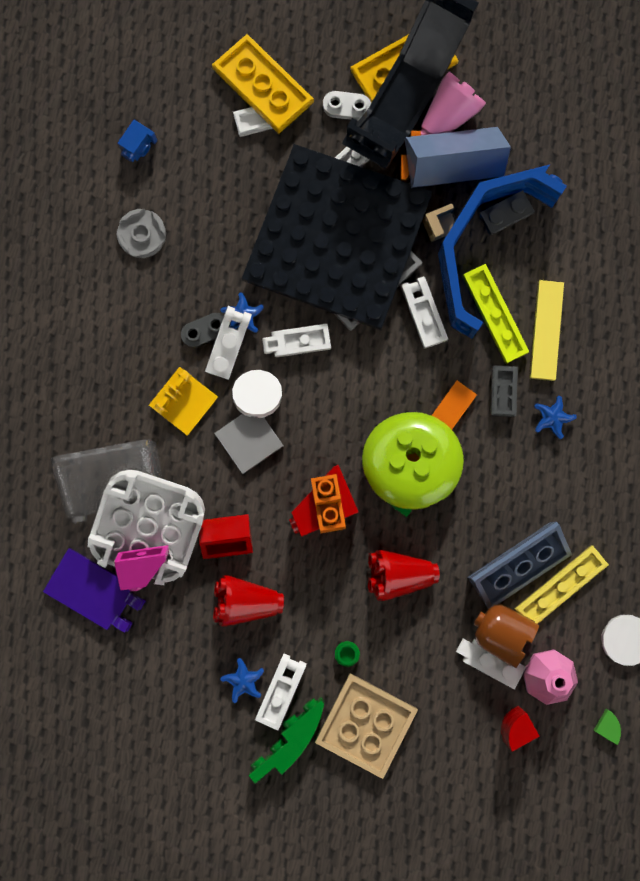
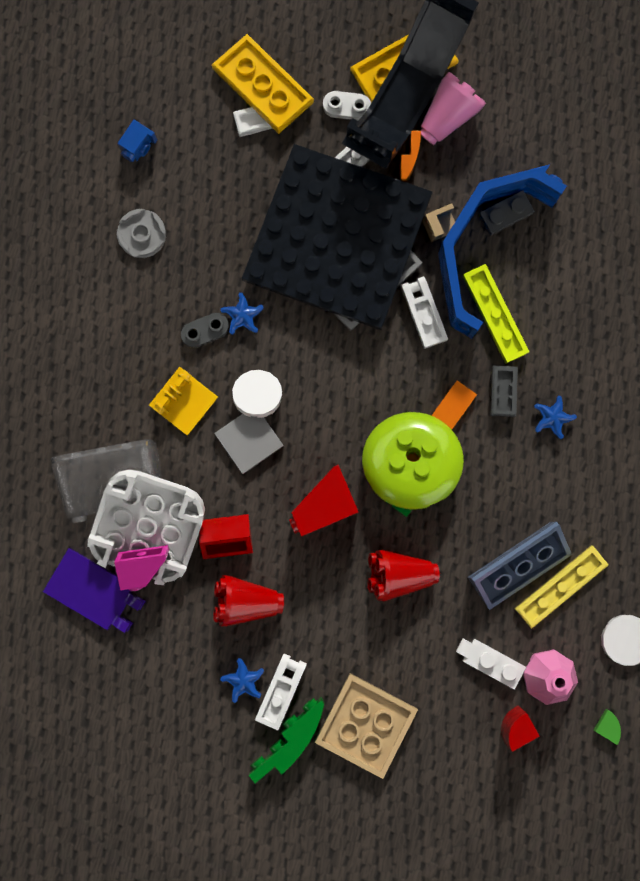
white plate [205,306,252,380] -> none
white hinge [262,324,331,357] -> none
orange slope [311,474,346,534] -> none
green plate [335,641,360,667] -> none
sand blue slope [404,127,511,188] -> none
dark orange cylinder [474,605,539,668] -> none
light yellow tile [530,280,564,381] -> none

